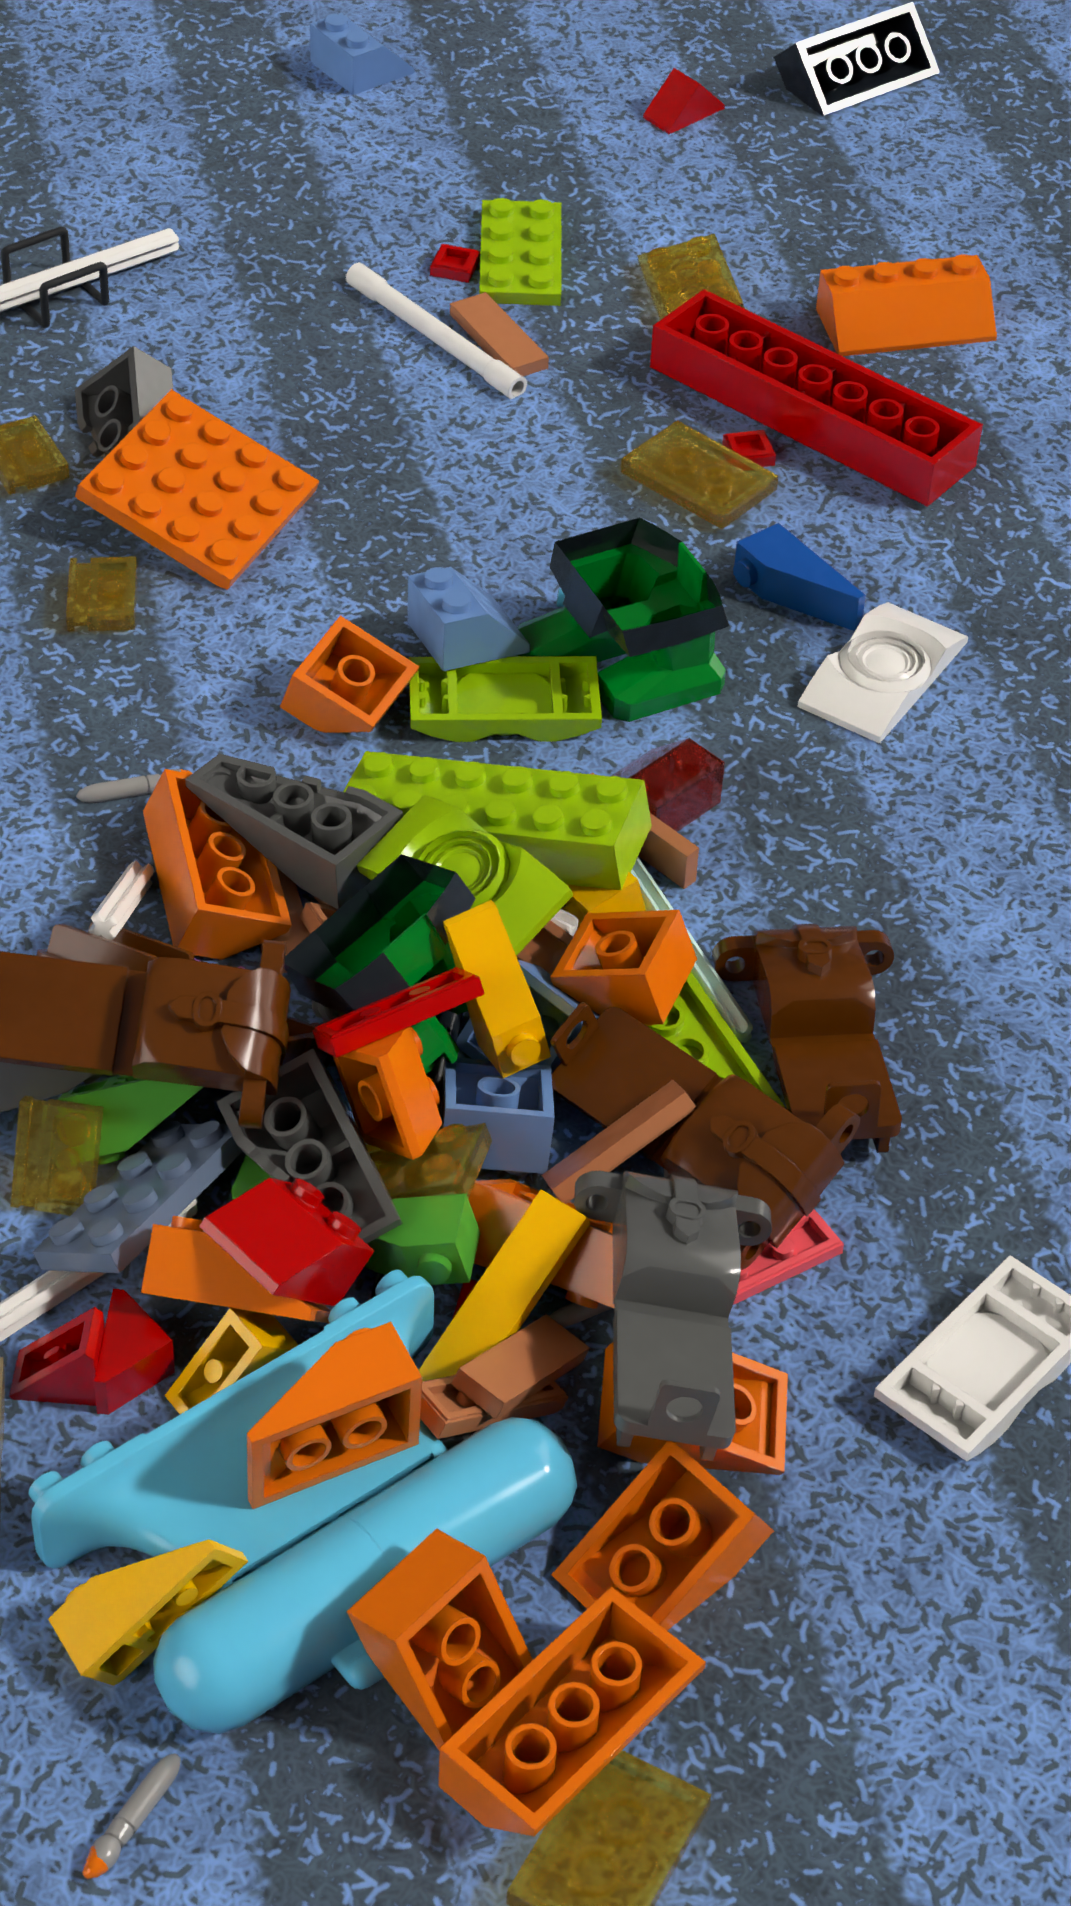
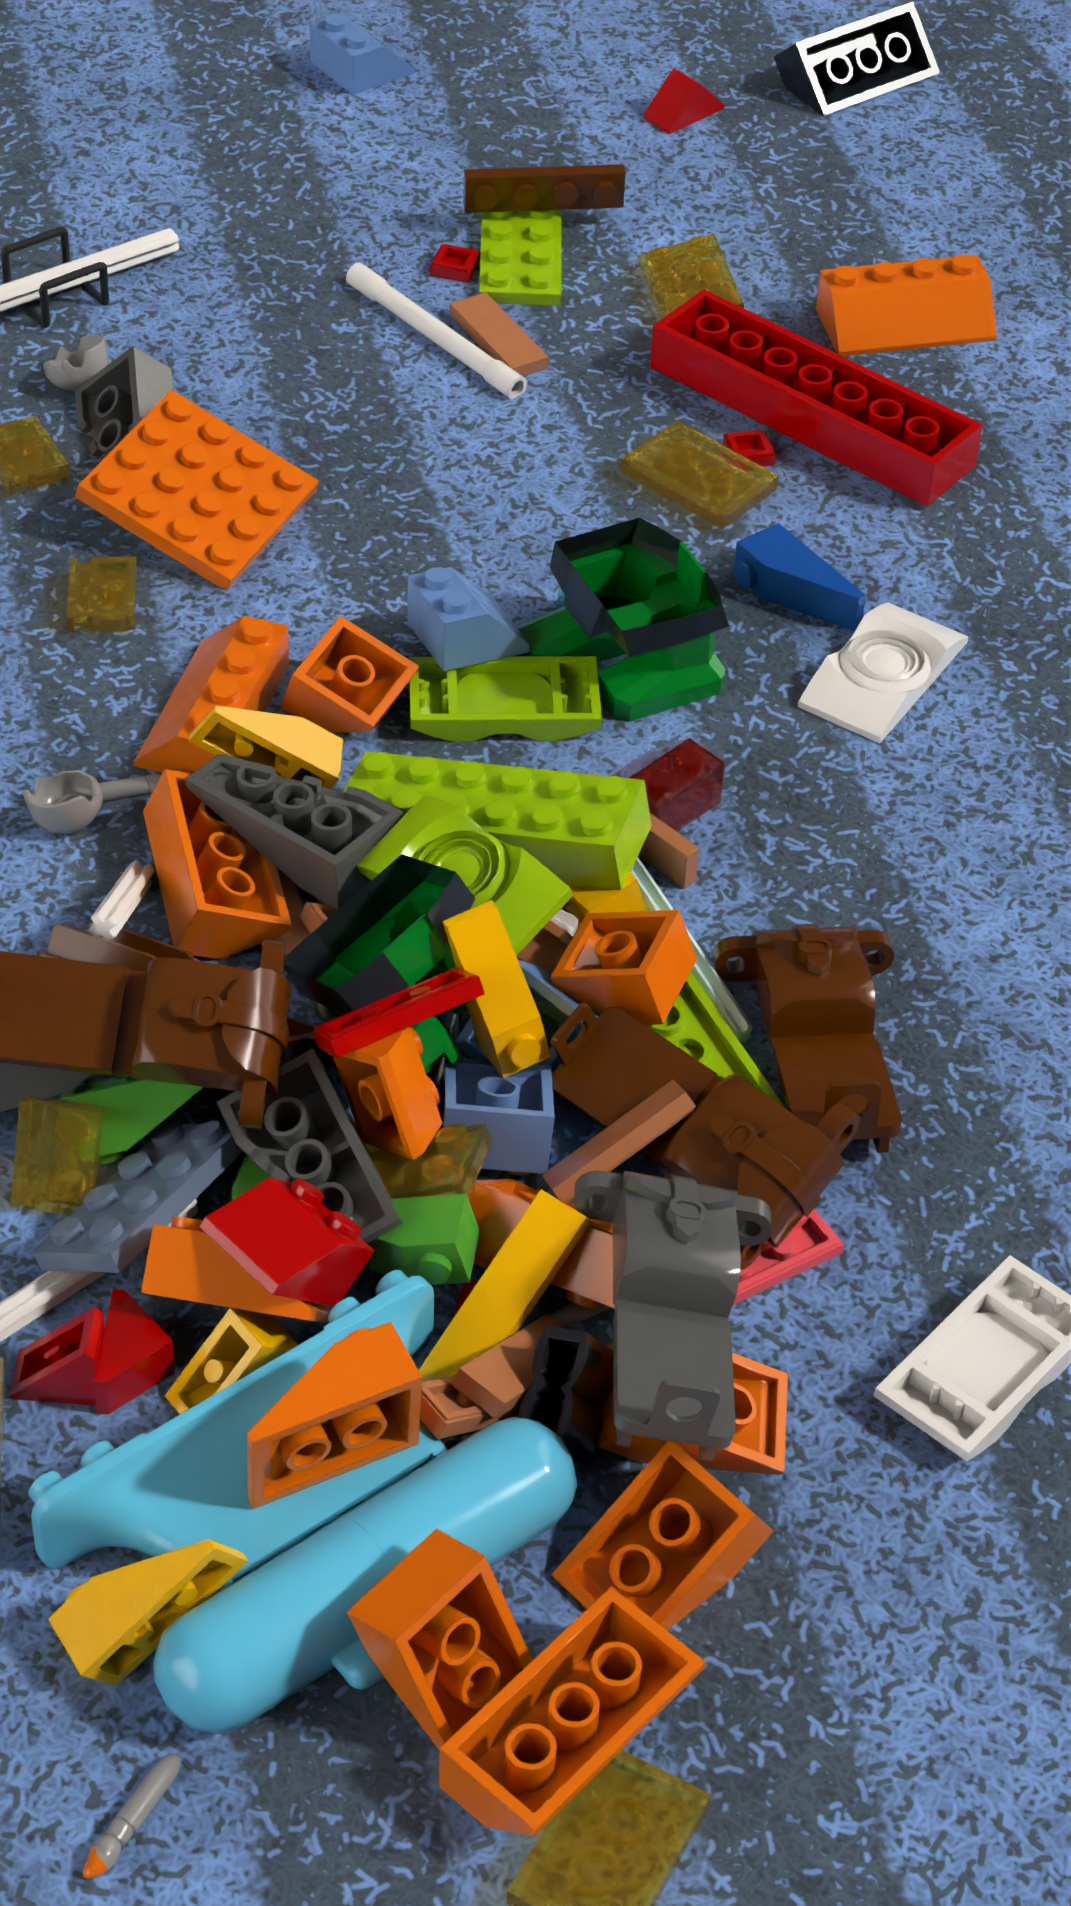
none -> light grey hair [23,770,103,834]
none -> light grey hair [43,335,109,391]
none -> orange slope [134,616,289,773]
none -> yellow slope [189,705,343,789]
none -> reddish brown plate [463,164,626,213]
none -> black brick [518,1326,614,1464]

